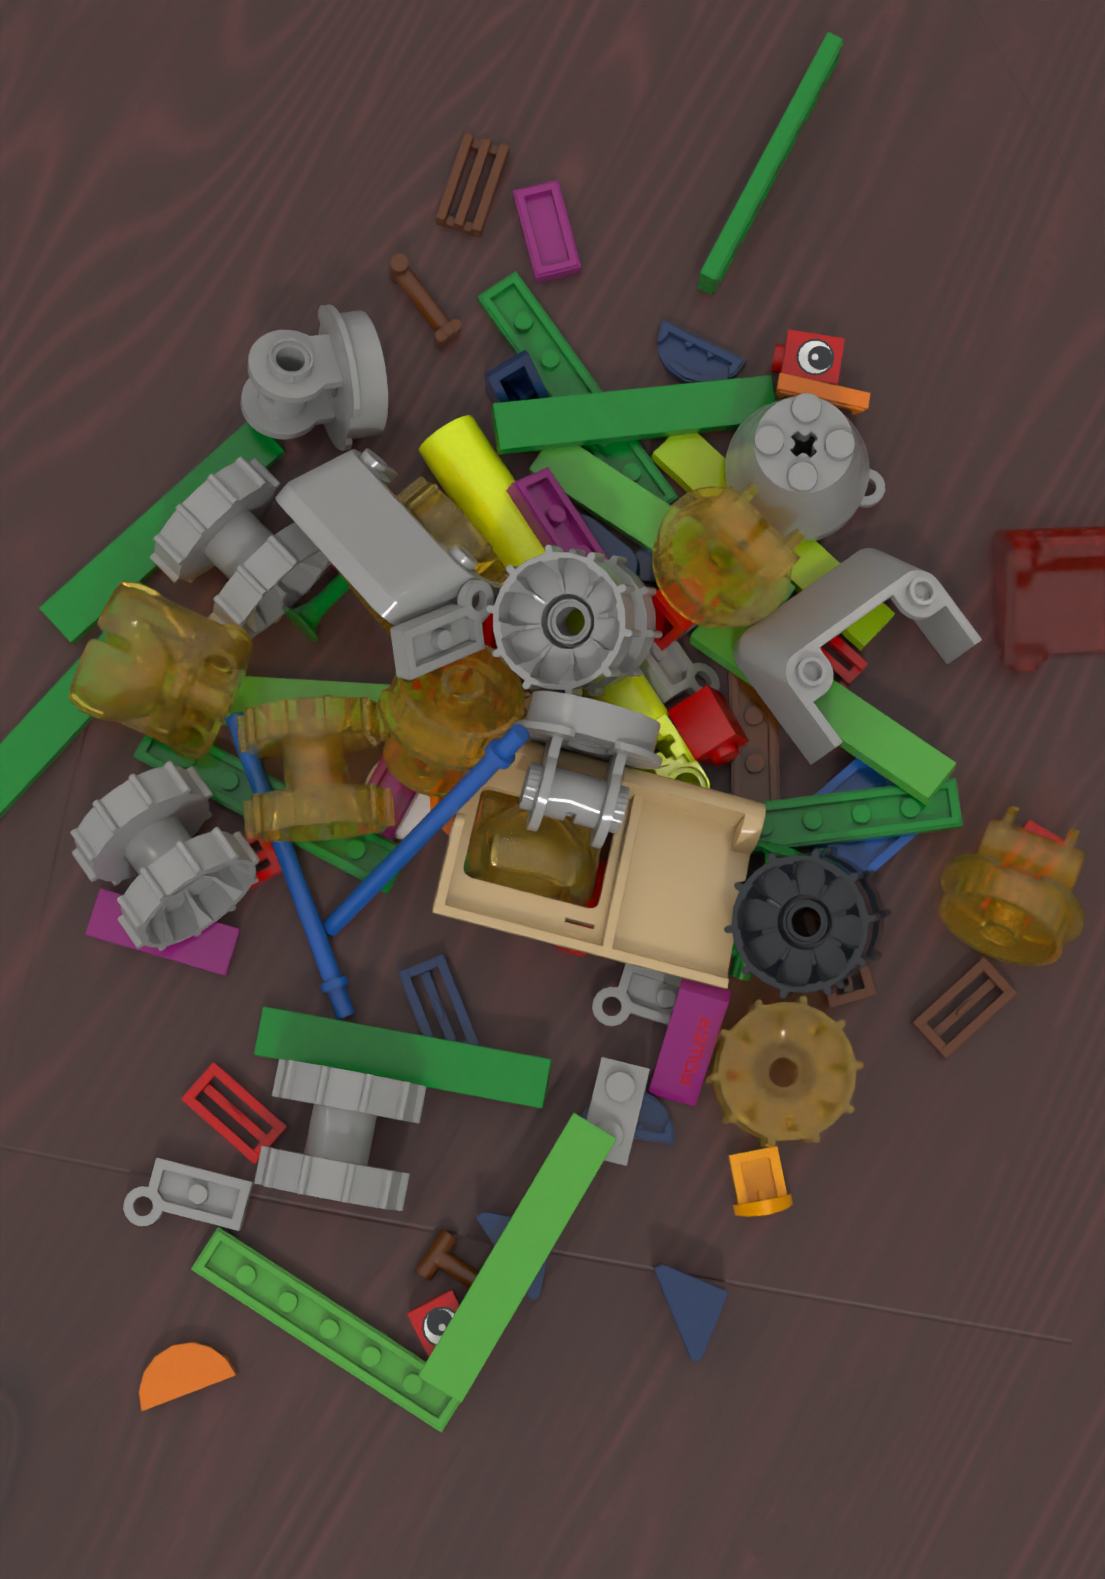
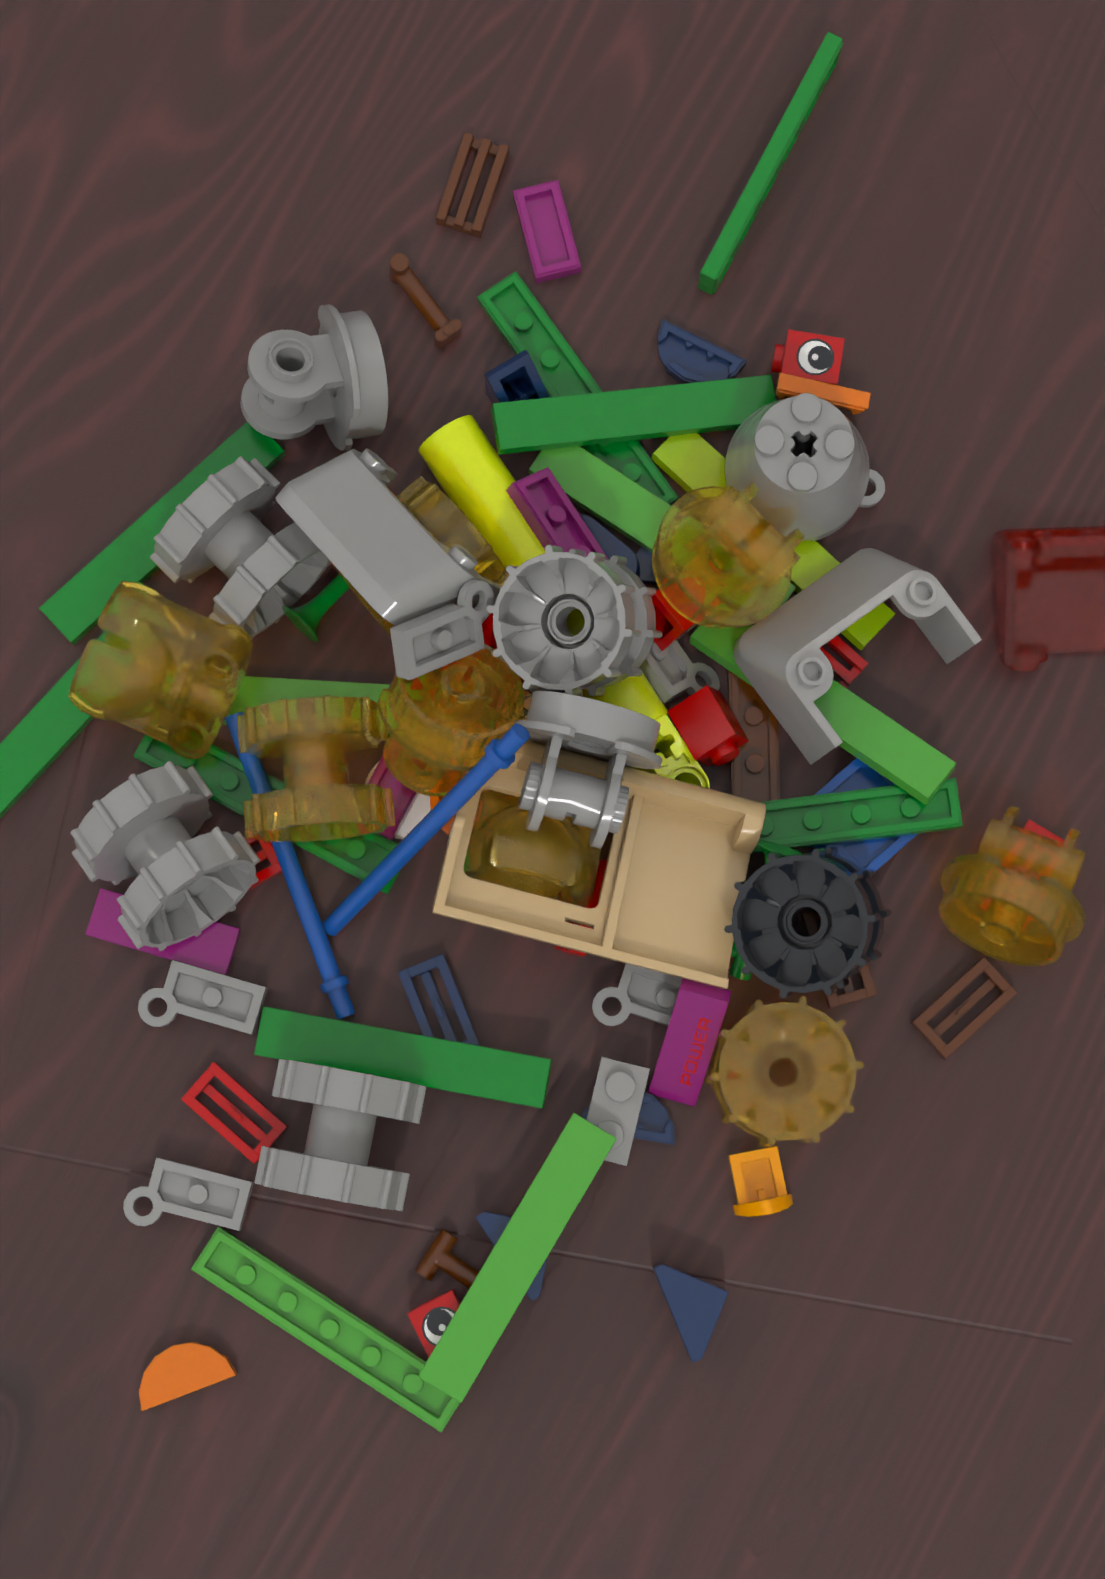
none -> light grey hinge [138,960,268,1035]

